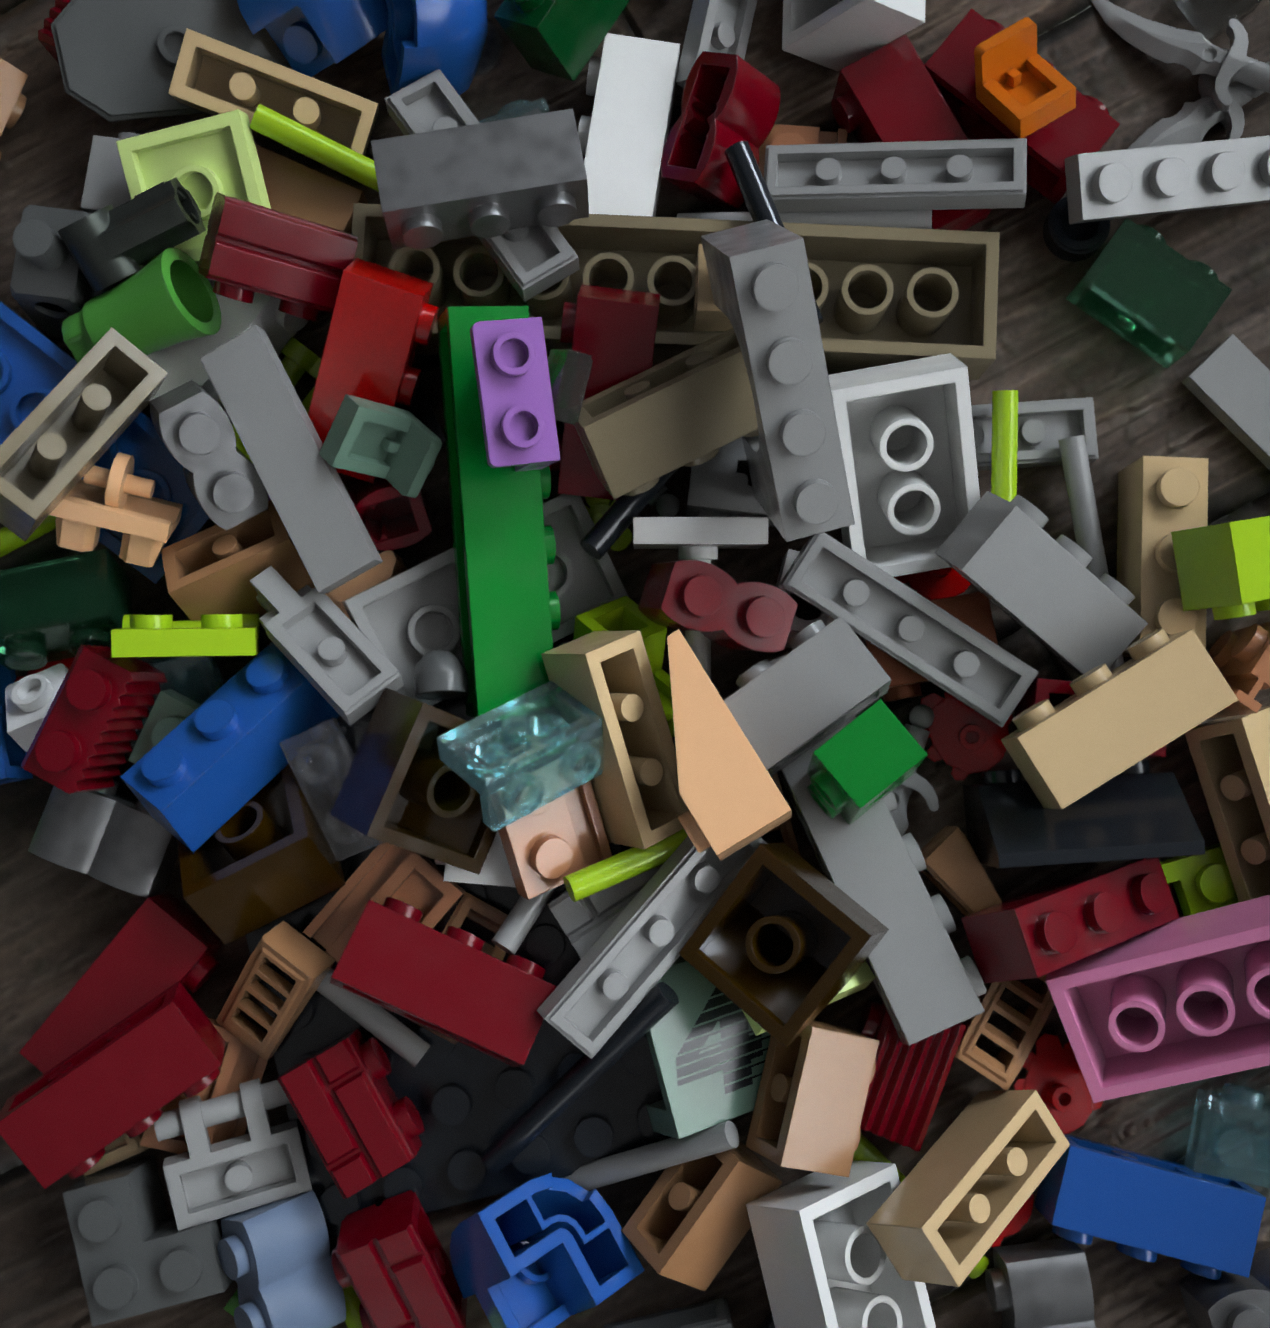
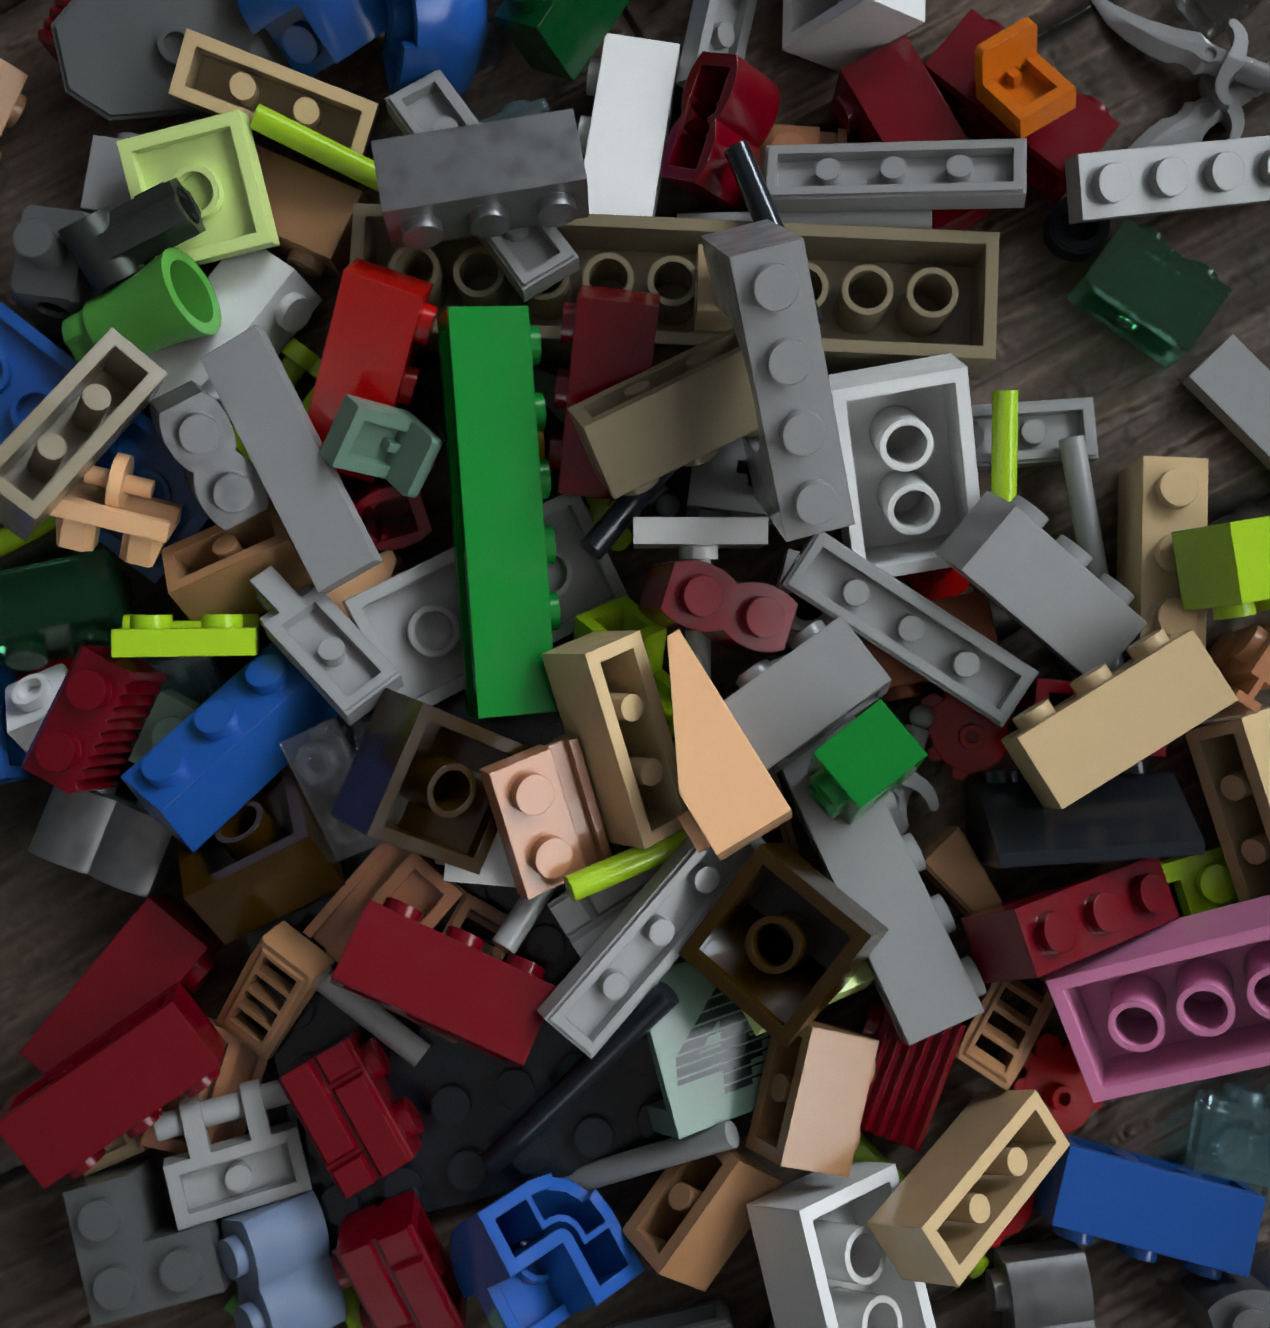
dark red brick [198,192,358,321] -> none
dark grey hinge [414,650,469,701] -> none
clear light blue bracket [437,681,604,832] -> none
medium lavender bracket [470,317,561,472] -> none
clear smoke tile [548,349,593,425] -> none

